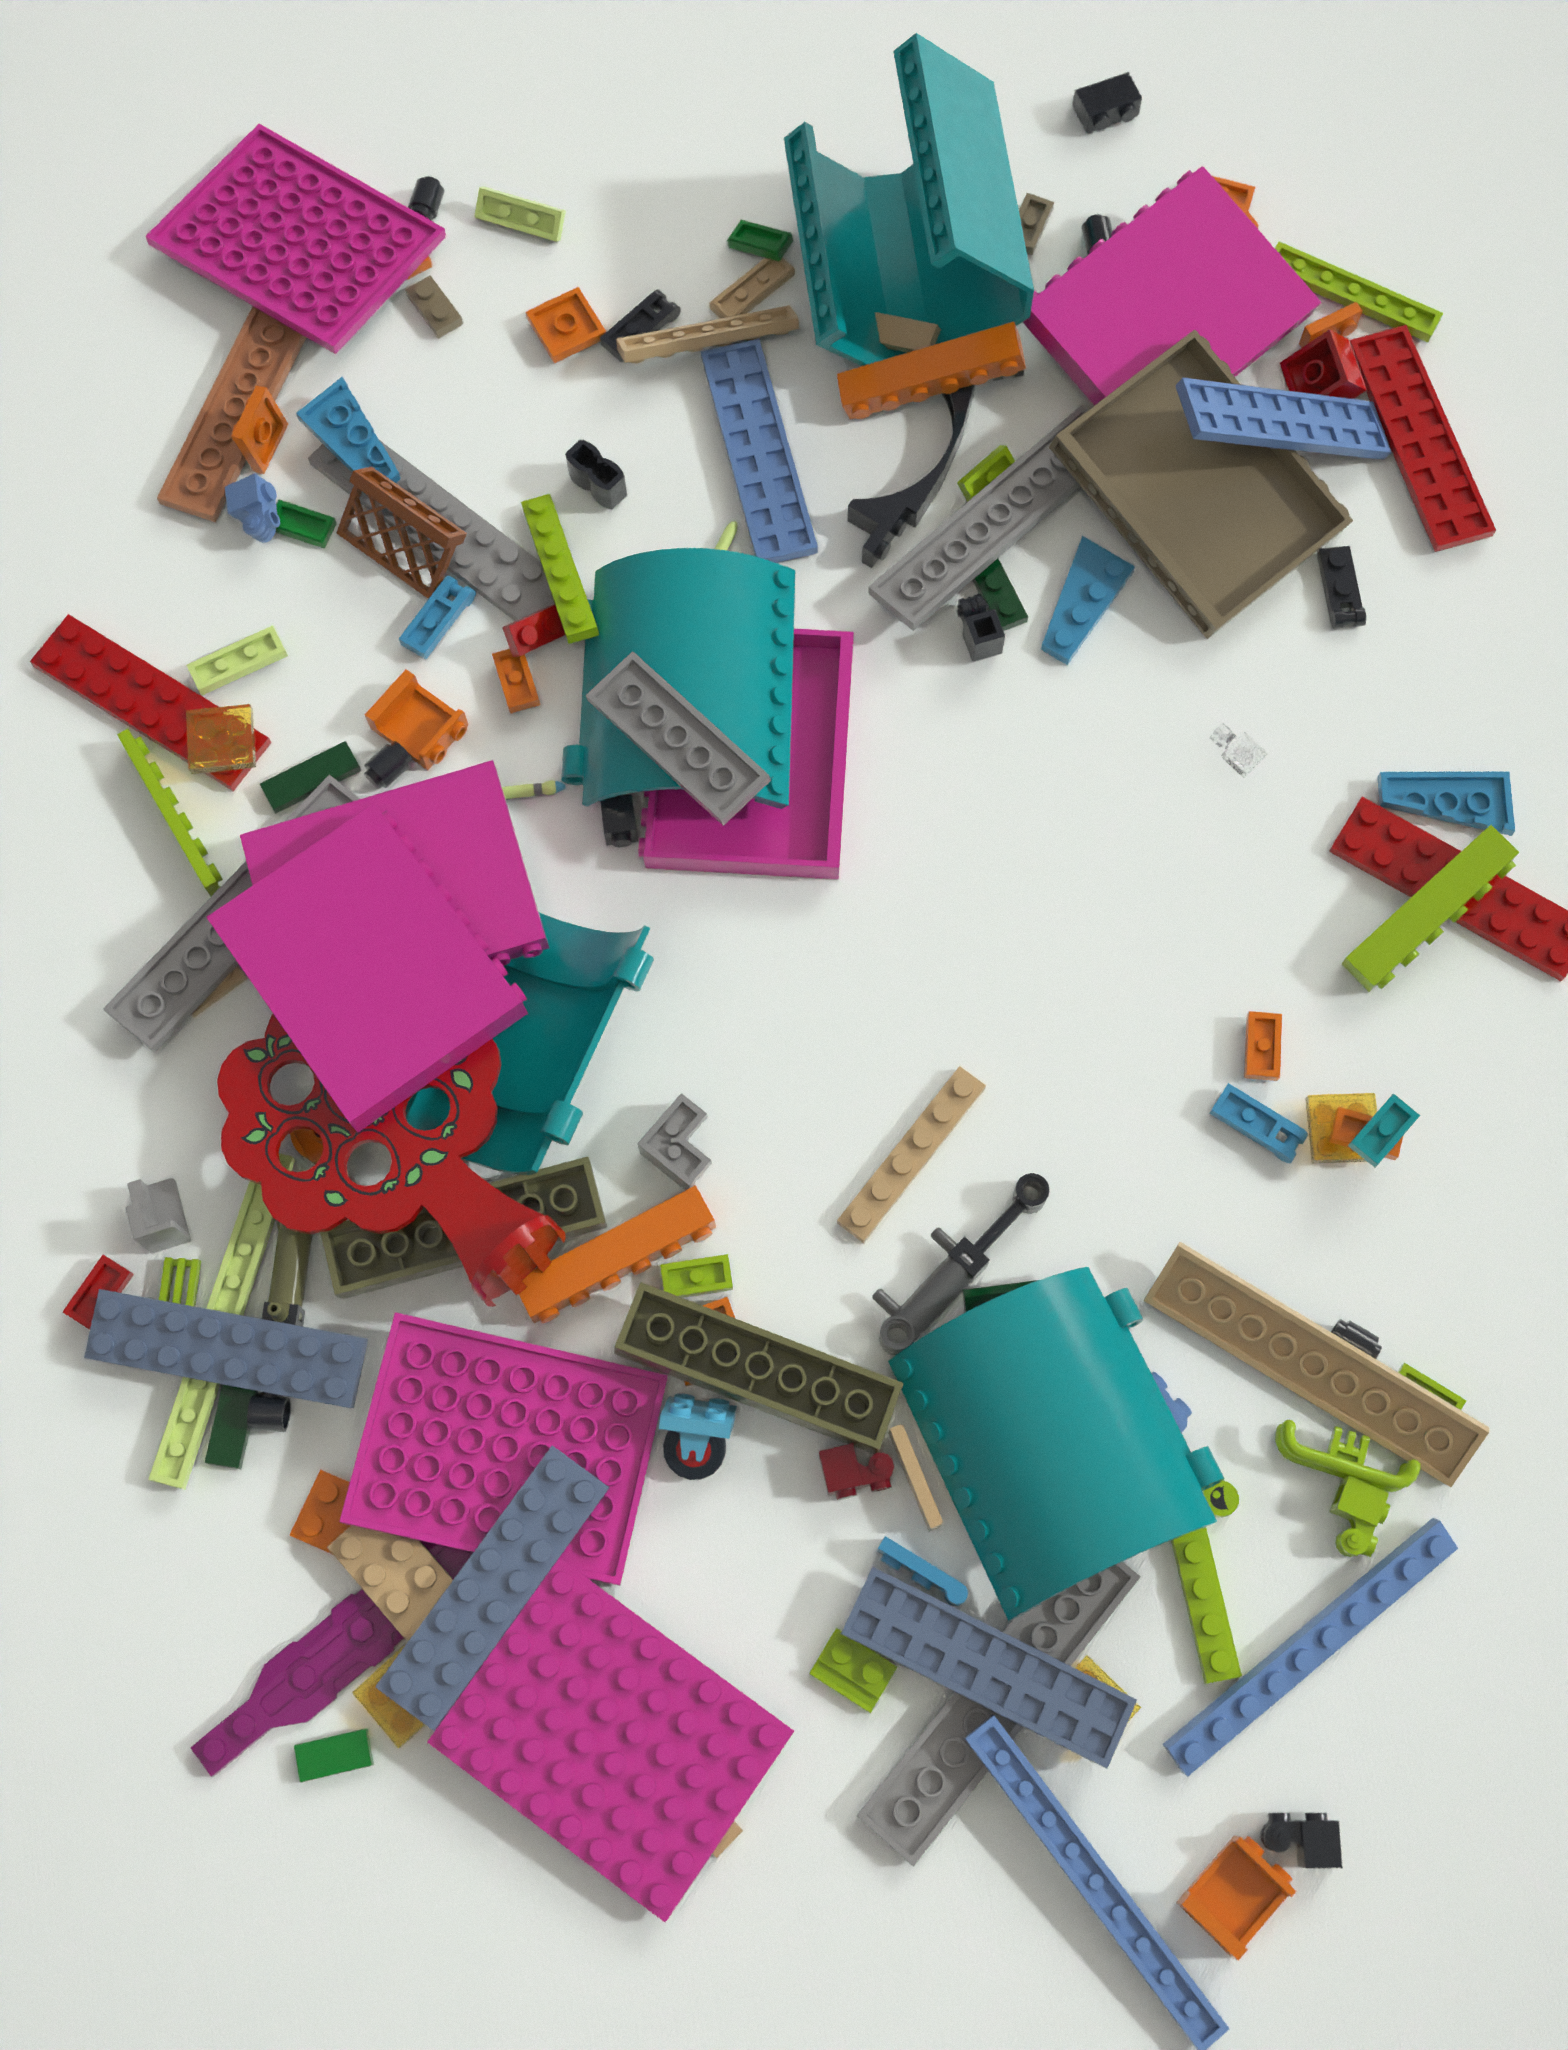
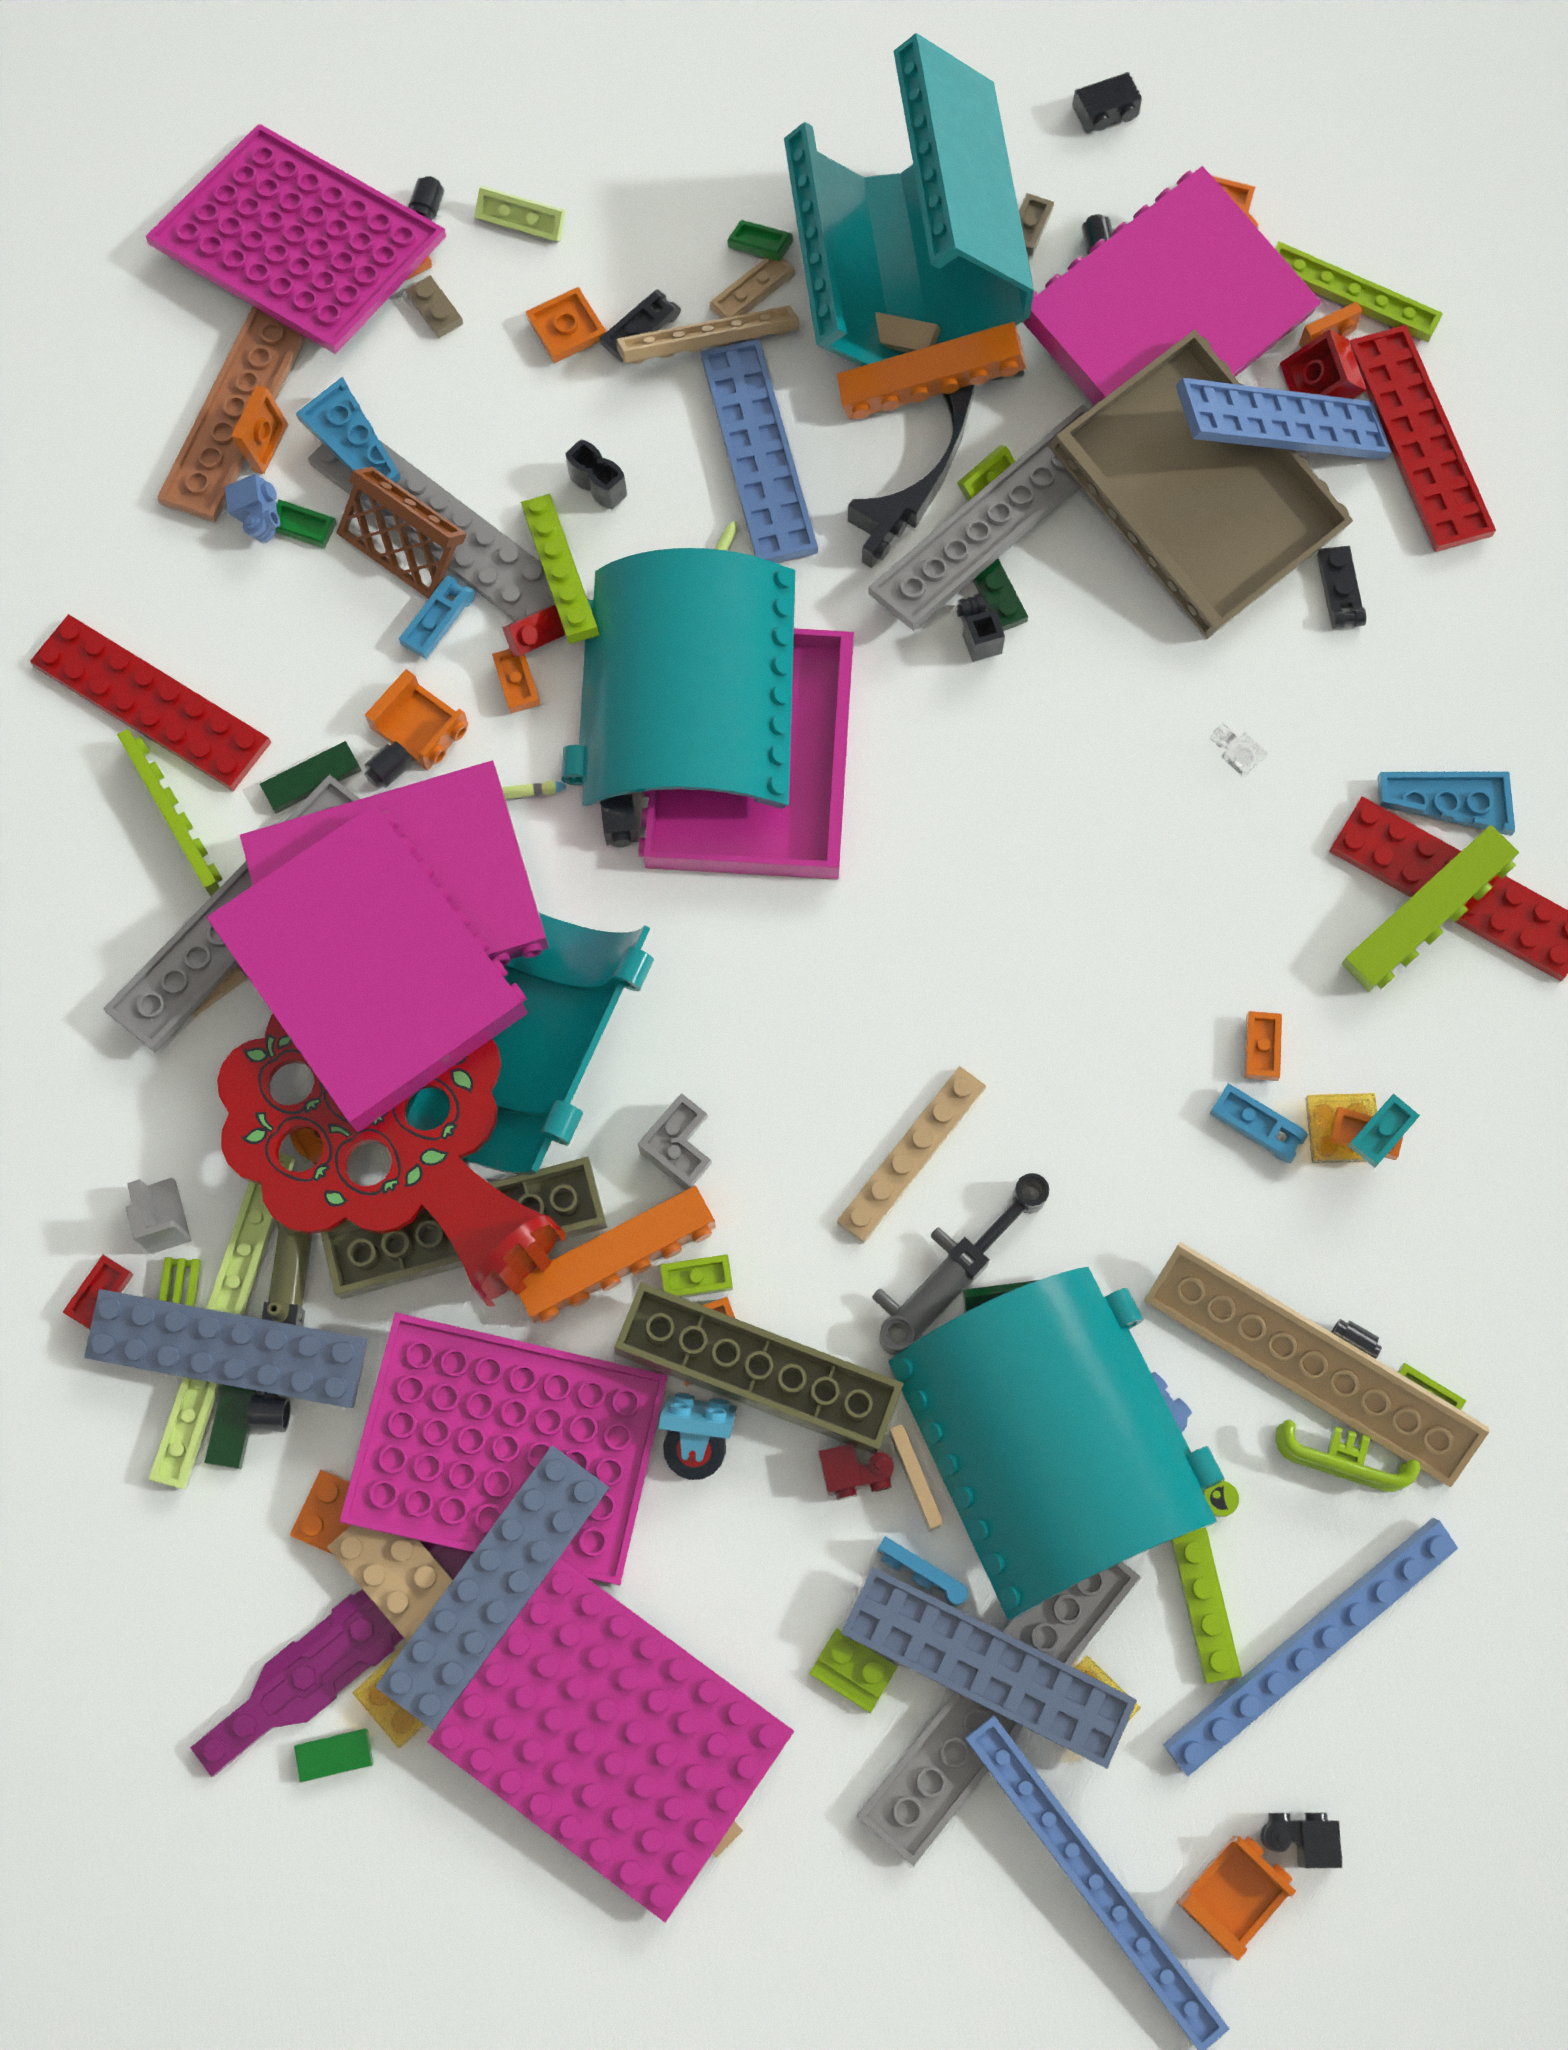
yellowish green plate [186,625,288,696] -> none
clear yellow plate [186,704,256,774] -> none
light grey plate [586,651,771,826] -> none
dark azure wing [1041,535,1135,665] -> none
lime brick [1329,1475,1390,1557] -> none

